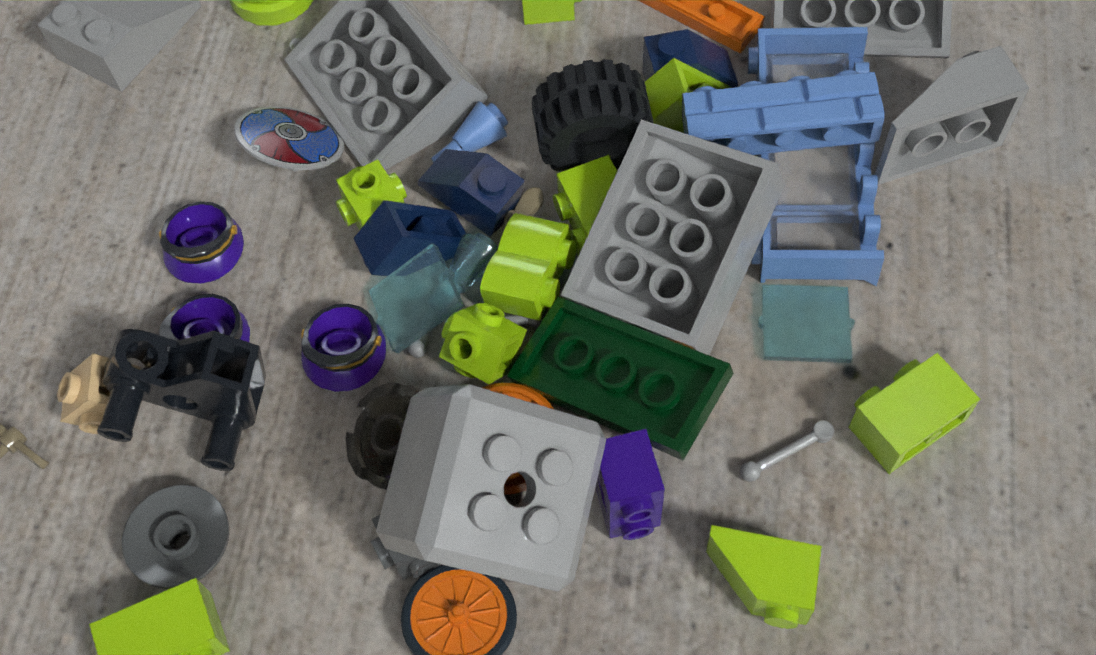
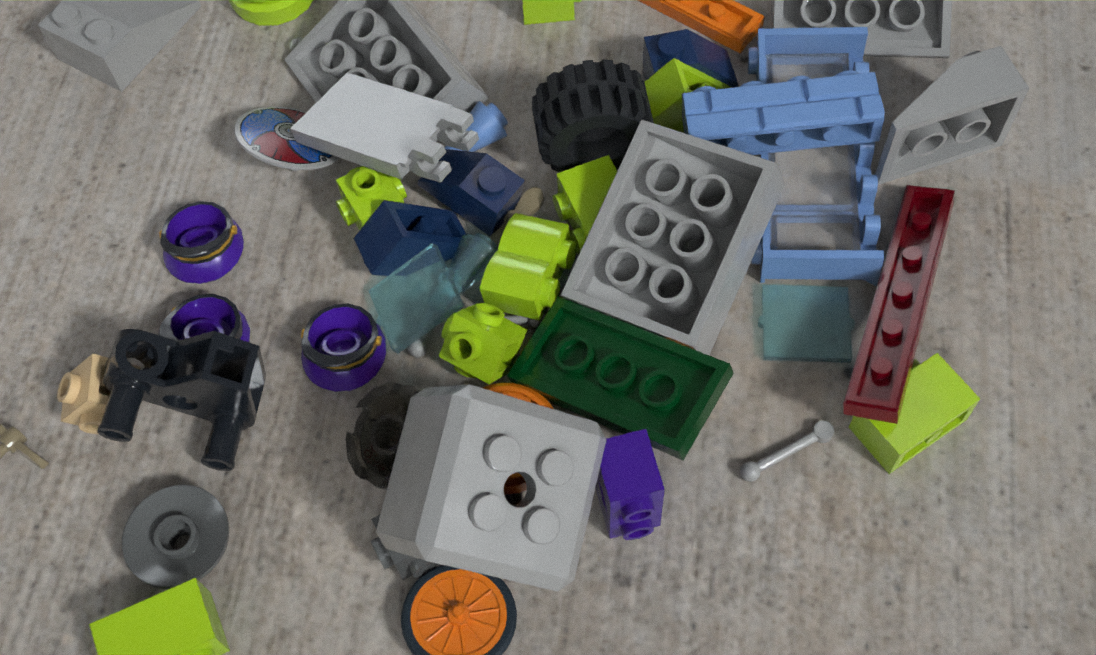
lime slope [706,525,822,629] -> none
none -> light grey tile [290,72,479,182]
none -> dark red tile [843,185,955,424]

